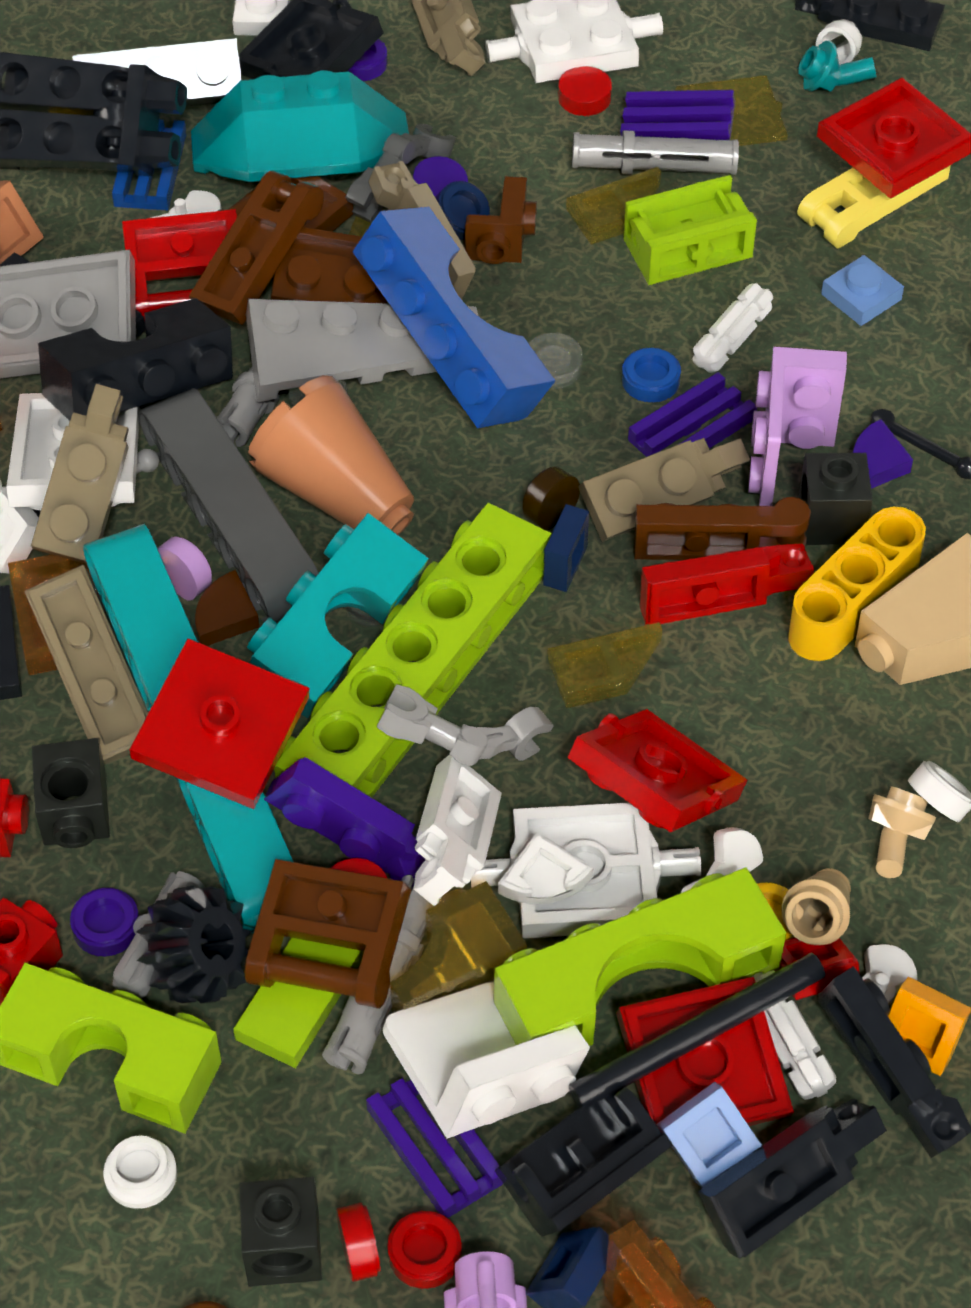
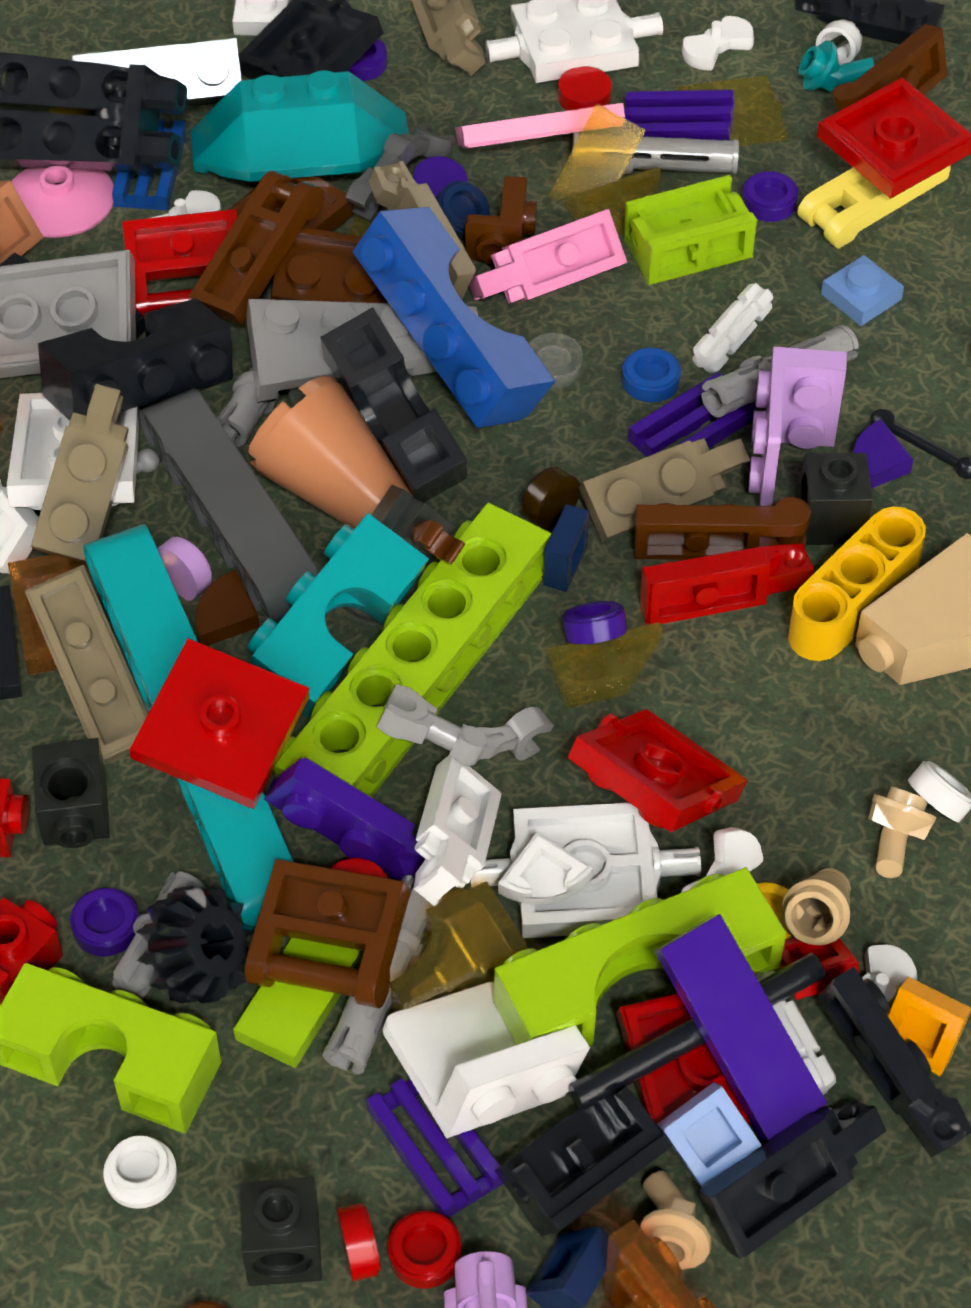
none -> bright pink dish [11,166,114,238]
none -> black arch [320,307,467,503]
none -> pearl dark grey piece [372,485,465,570]
none -> bright pink tile [455,103,626,149]
none -> bright pink hinge [469,209,627,304]
none -> clear yellow tile [549,103,646,200]
none -> dark purple tile [562,601,628,644]
none -> tan plate [638,1171,711,1269]
none -> dark purple tile [654,914,827,1140]
none -> white piece [682,16,754,71]
none -> light grey pin [701,325,859,418]
none -> dark purple tile [742,171,798,222]
none -> reddish brown plate [833,24,948,112]

